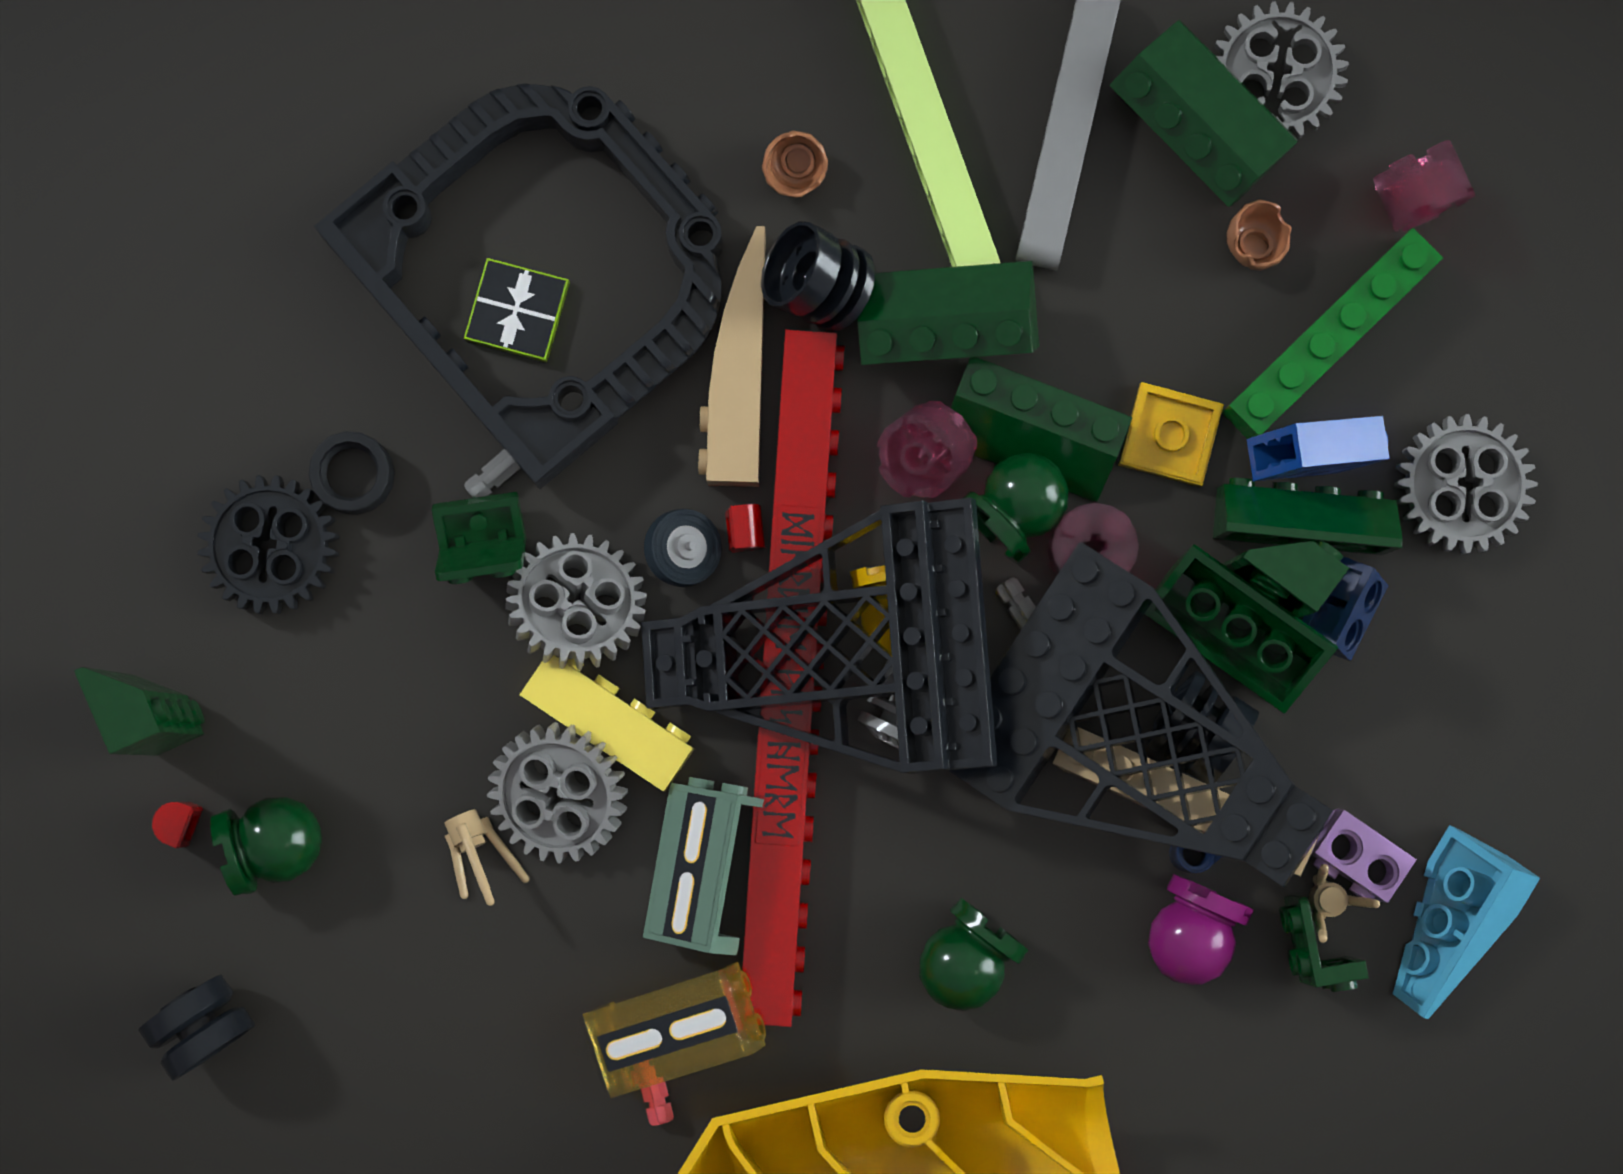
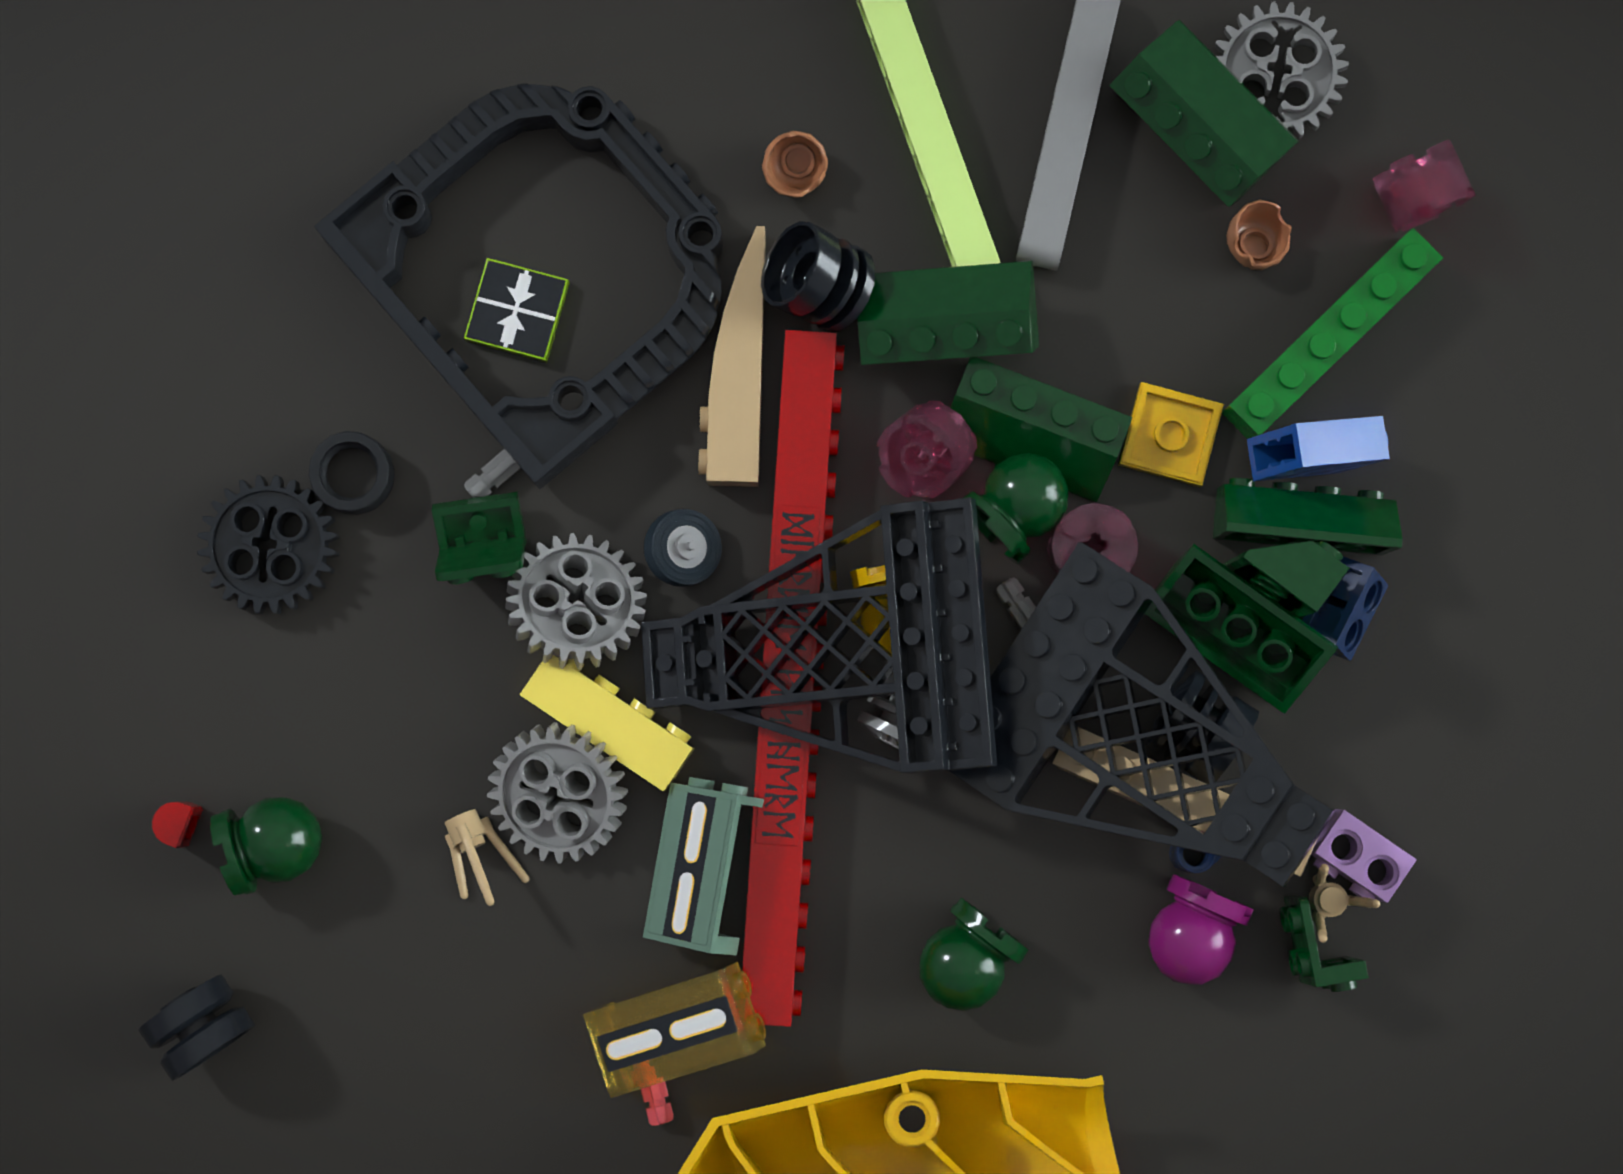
dark green slope [74,667,205,756] -> none
red brick [725,504,765,553] -> none
medium azure wedge [1393,825,1540,1019] -> none
light grey gear [1394,414,1538,555] -> none

